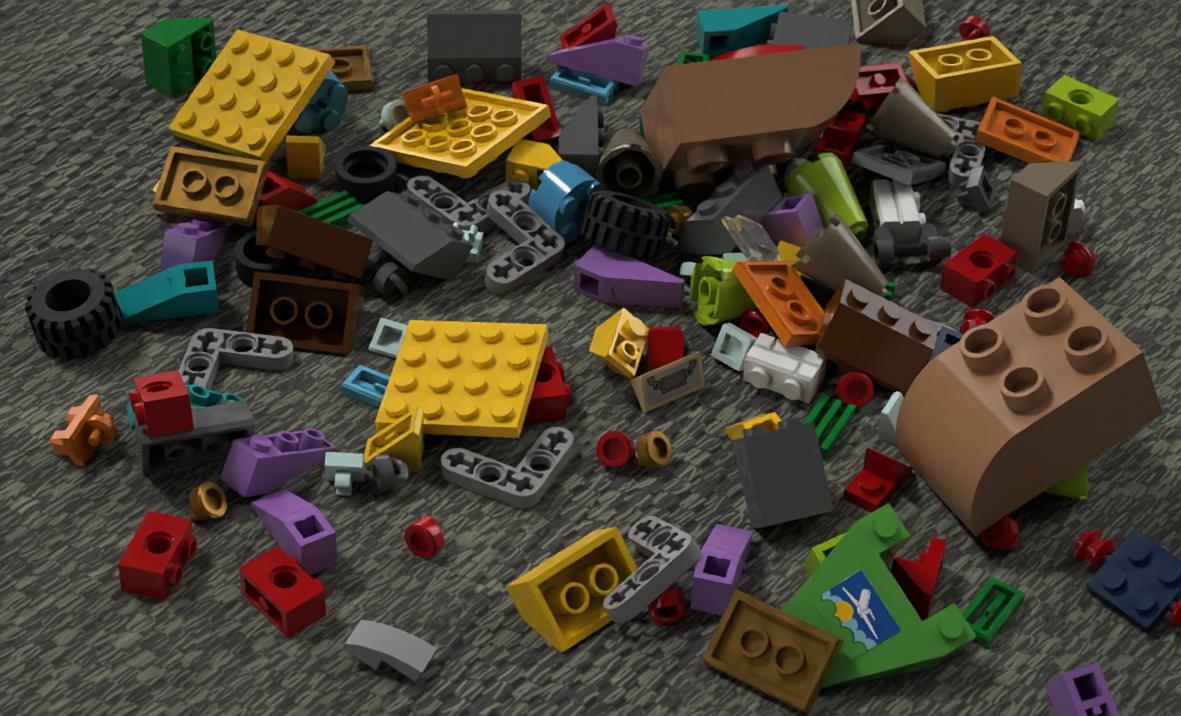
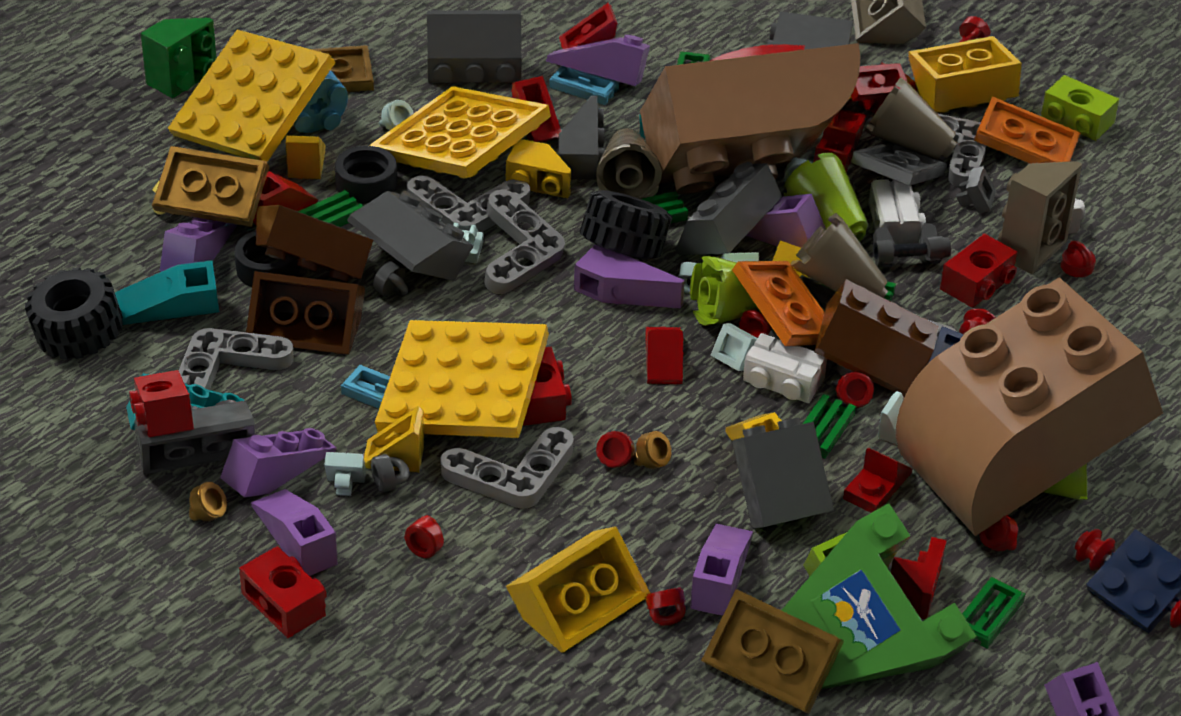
orange hips [50,395,117,466] -> none
red brick [118,510,197,600] -> none
light grey slope [342,620,437,682] -> none
light aqua slope [368,318,408,359] -> none
orange hips [402,74,467,123] -> none
dark azure brick [529,161,605,241] -> none
yellow slope [589,308,649,379] -> none
light grey beam [603,516,701,624] -> none
slope [630,352,705,413] -> none
pearl gold plate [667,205,693,238] -> none
teal slope [696,5,788,56] -> none
clear piece [721,214,781,261] -> none

